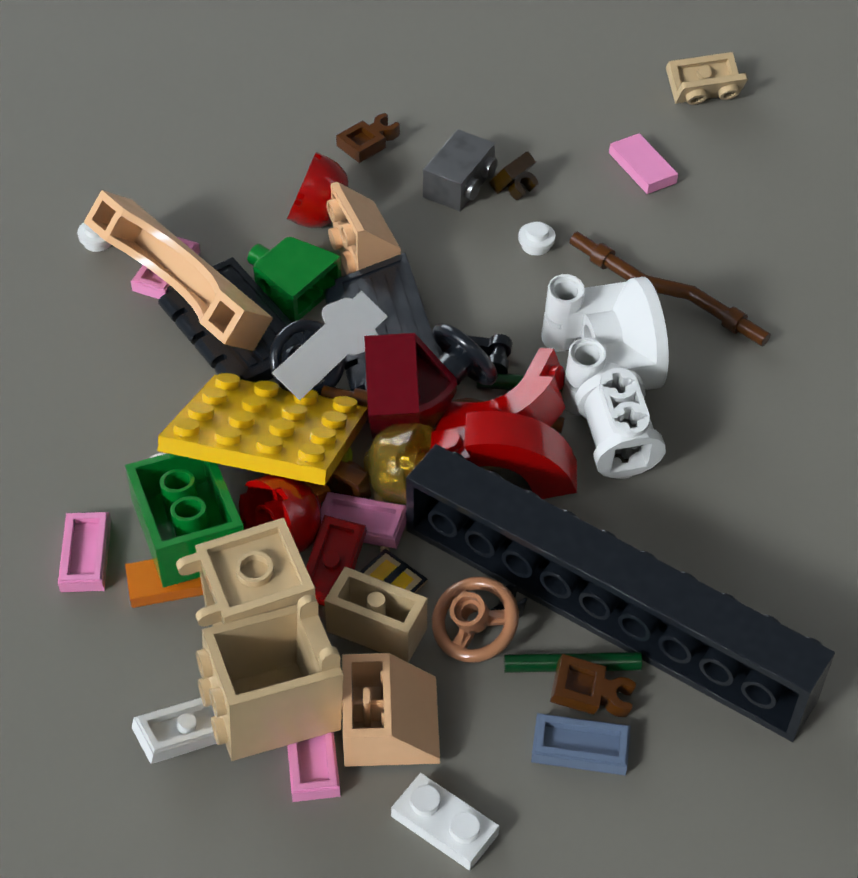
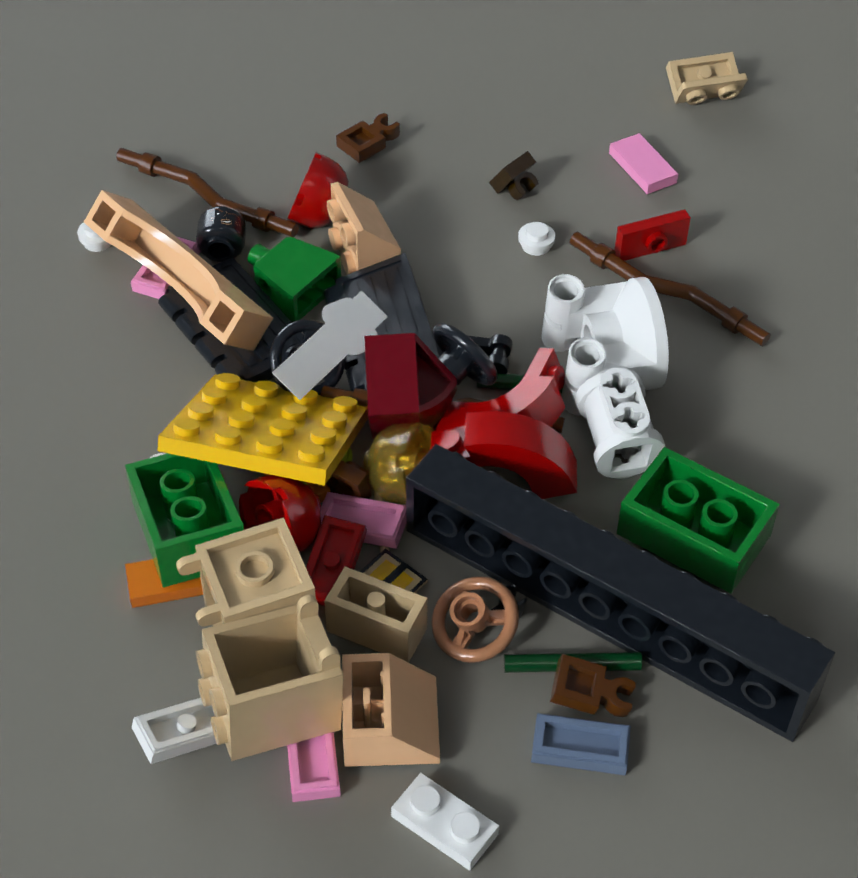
bright pink tile [58,512,111,592] -> none
flat silver brick [423,129,498,211] -> none
none -> reddish brown bar [116,148,299,237]
none -> black head [196,206,246,262]
none -> red plate [615,209,691,261]
none -> green brick [616,447,780,594]

